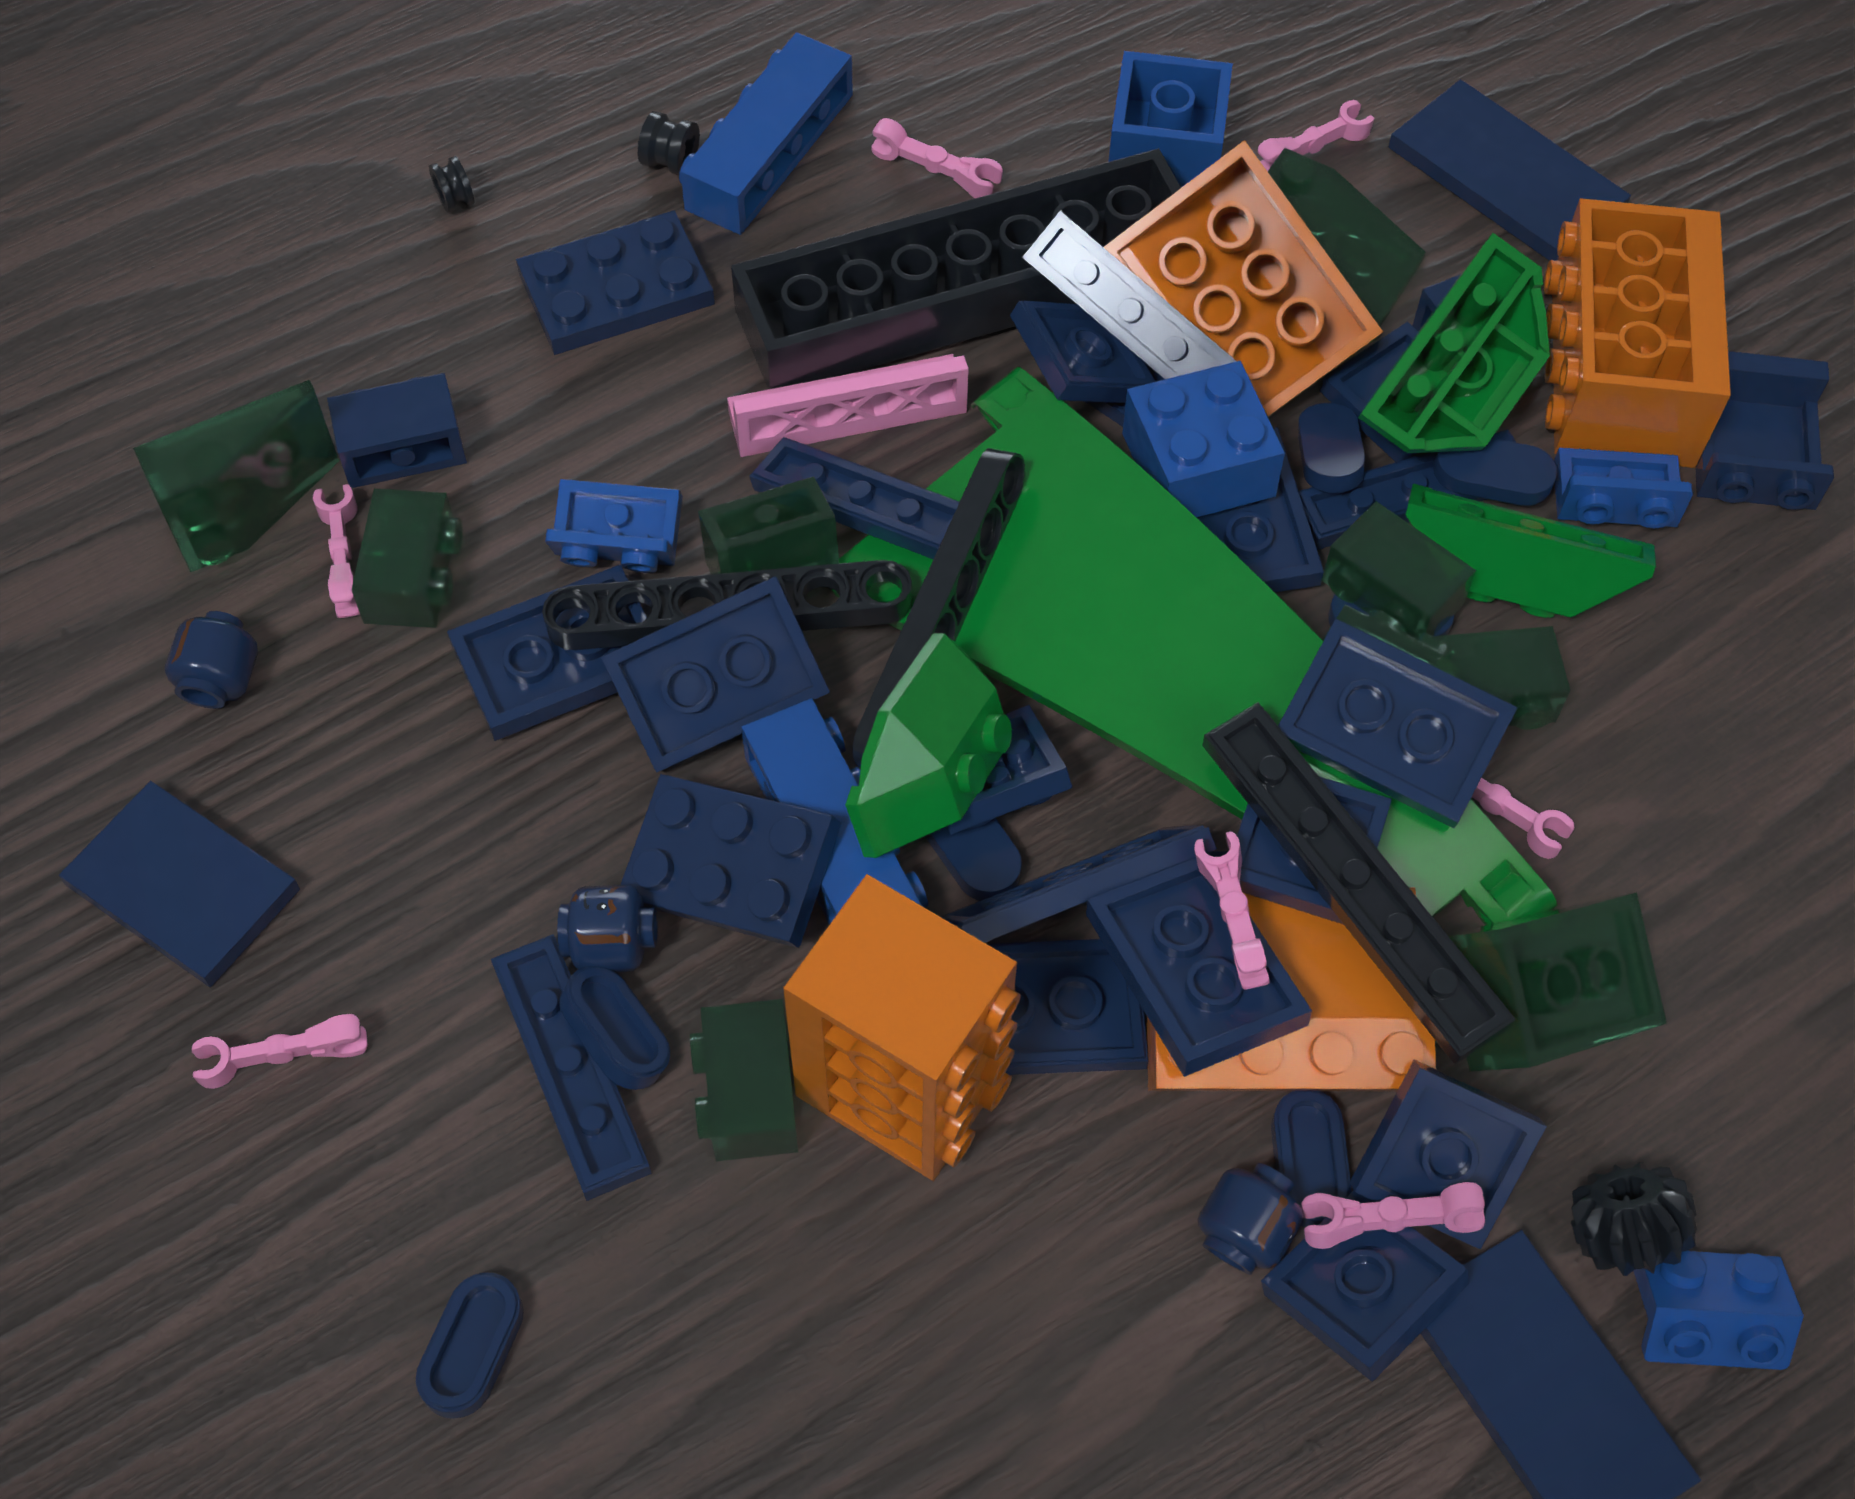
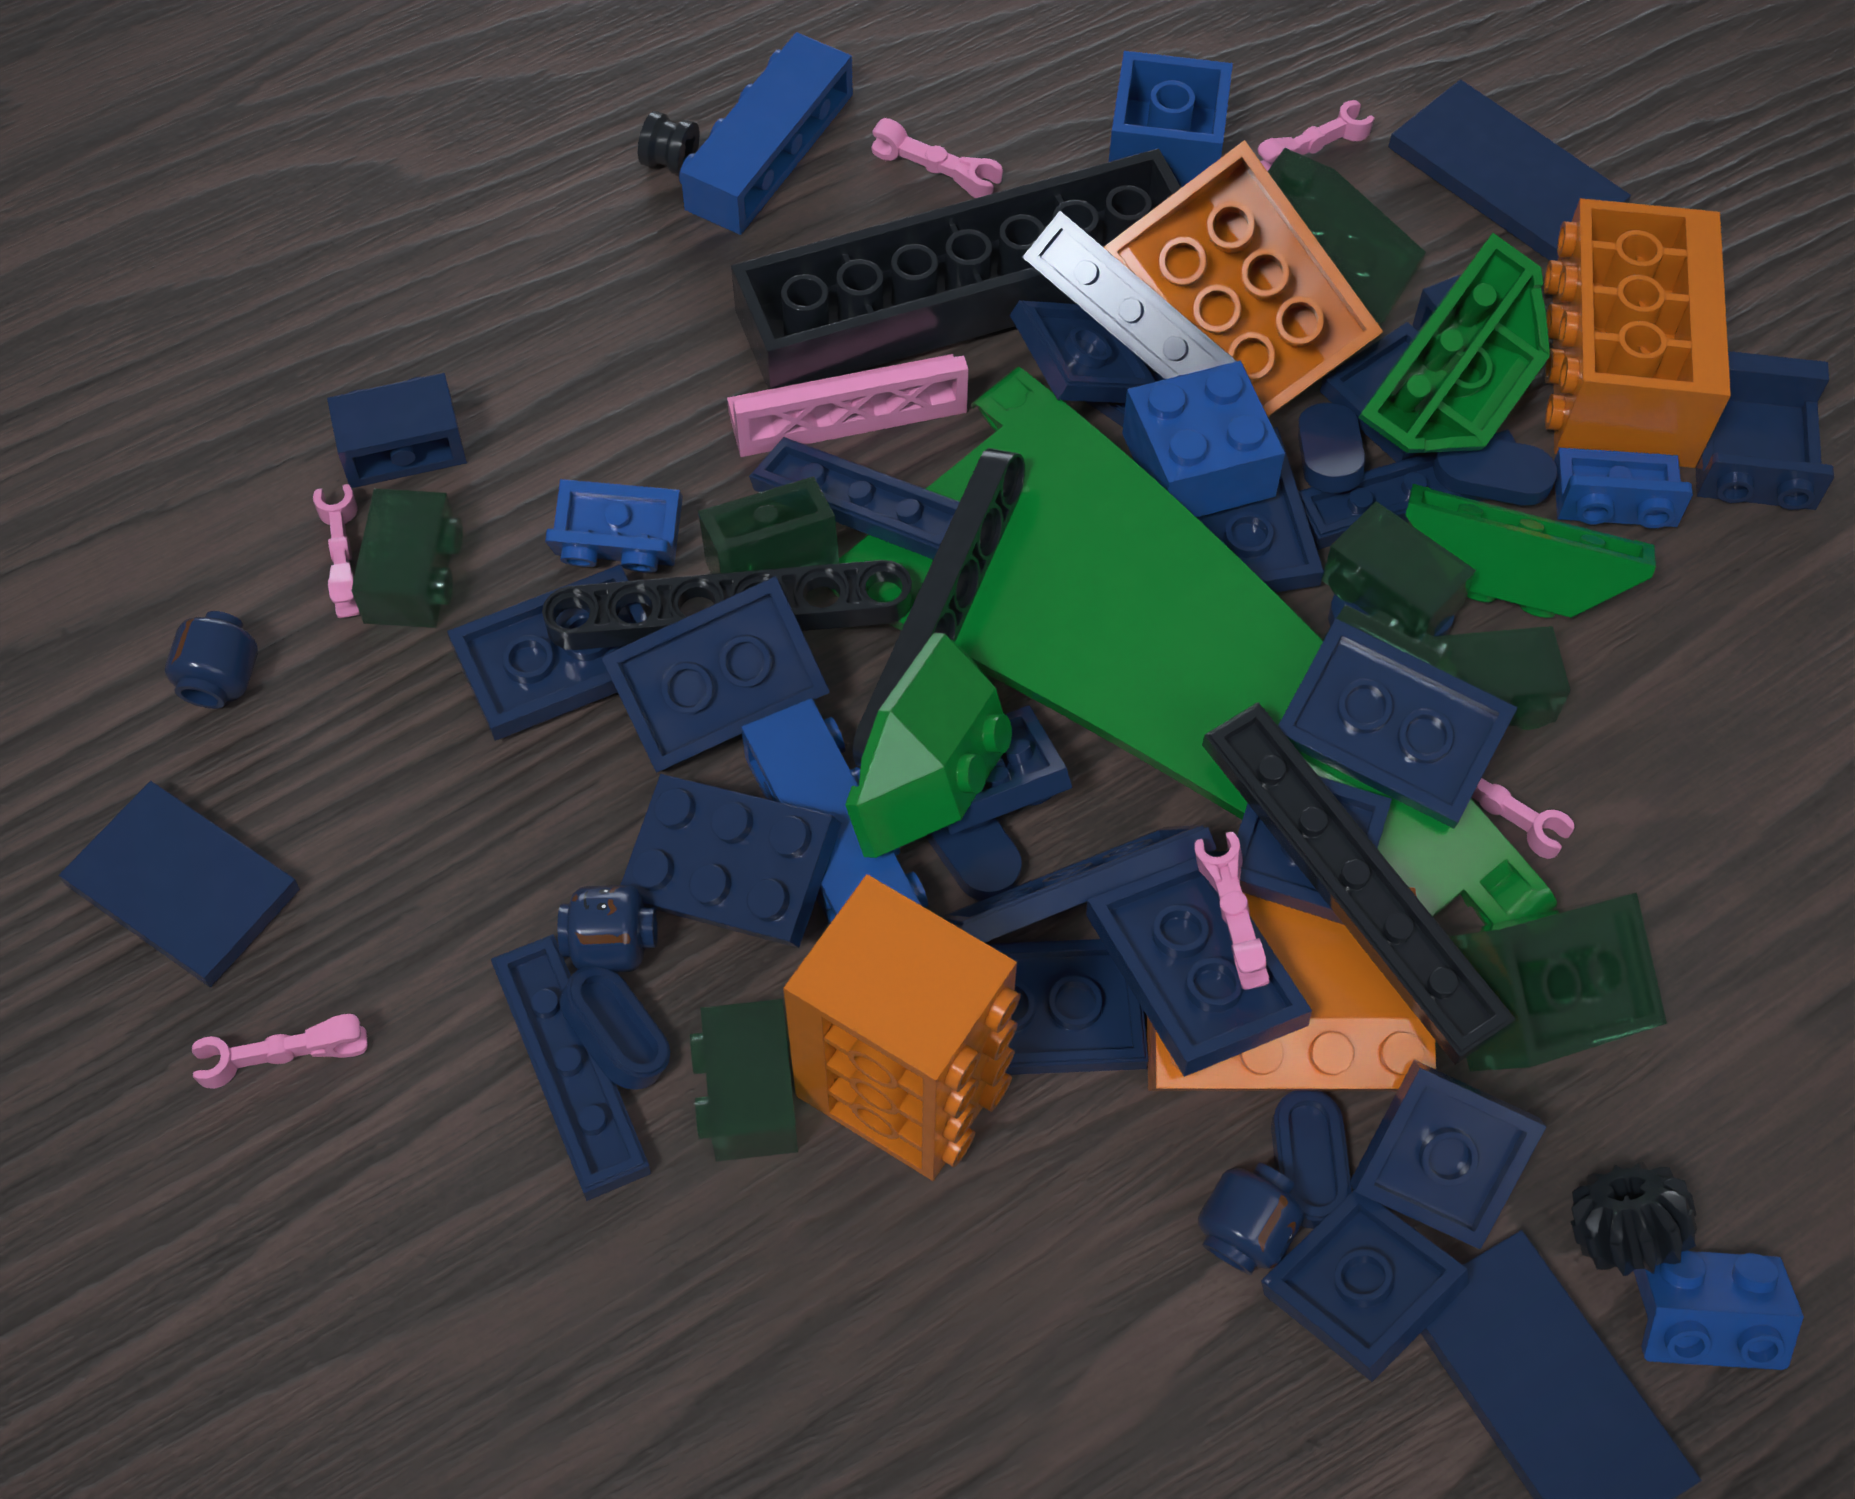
clear green slope [133,379,339,573] -> none
dark blue tile [416,1273,524,1419] -> none
black bush [429,156,474,213] -> none
dark blue plate [516,210,715,355] -> none
bright pink piece [1301,1182,1485,1249] -> none

